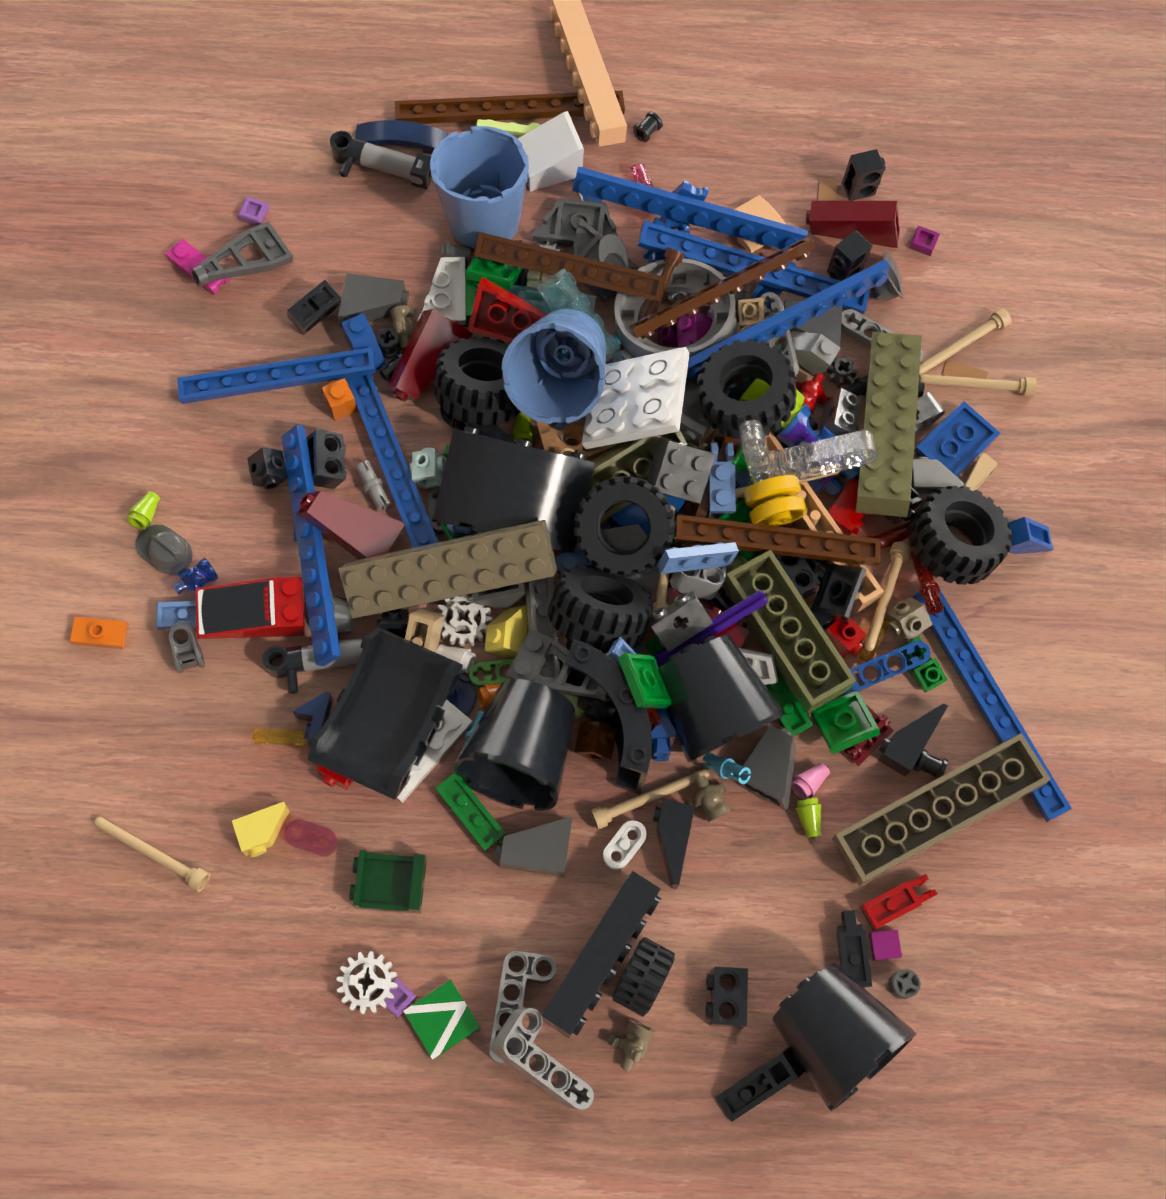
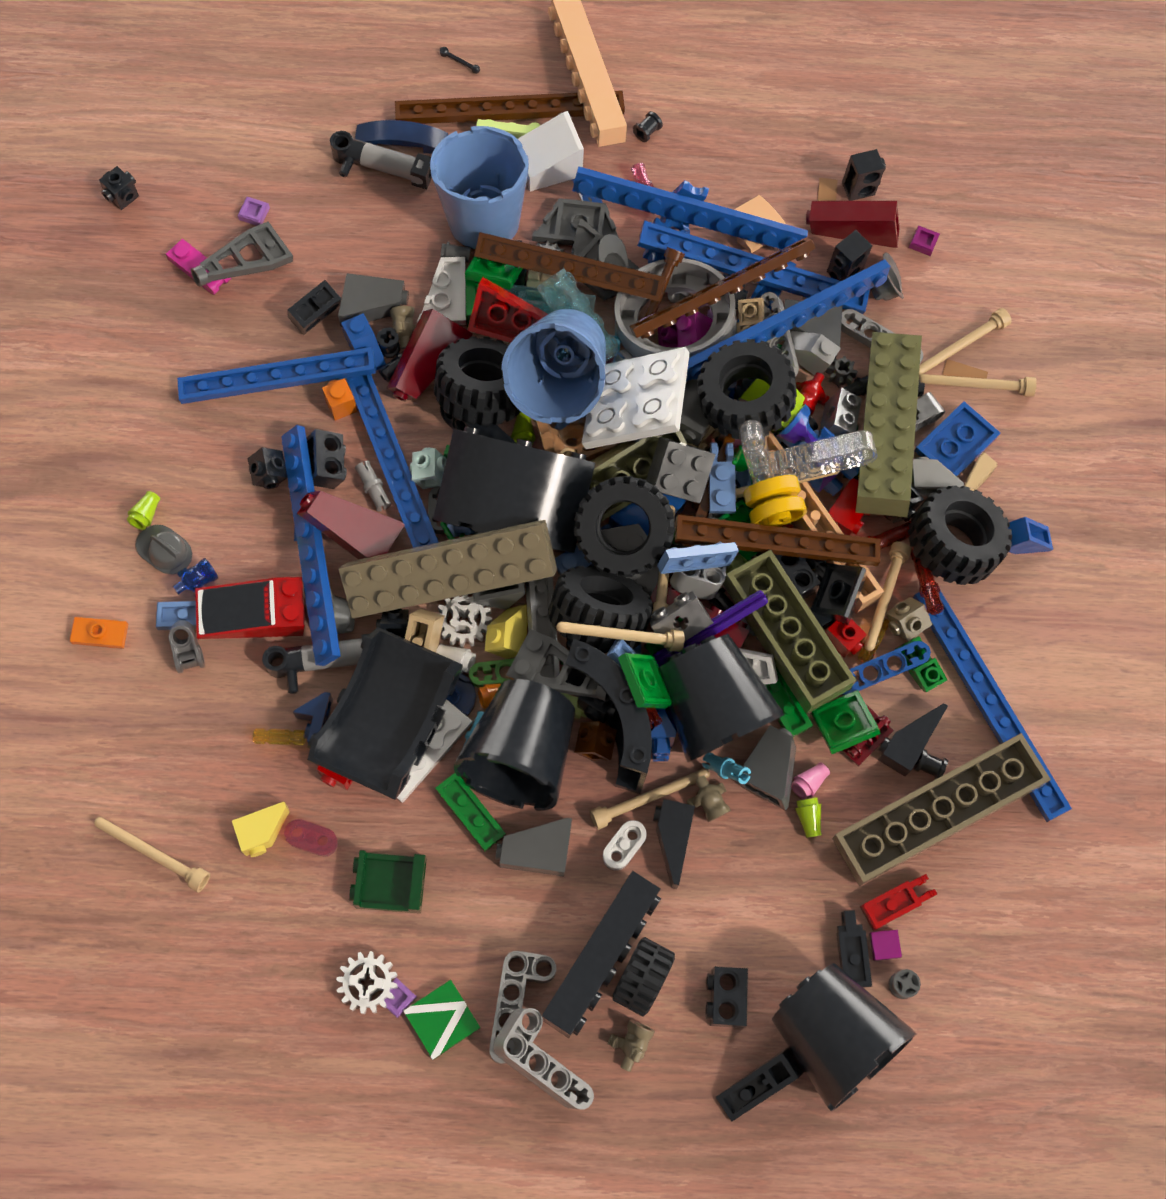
none -> black brick [99,166,139,210]
none -> black hinge [440,47,480,74]
none -> tan piece [556,622,685,652]

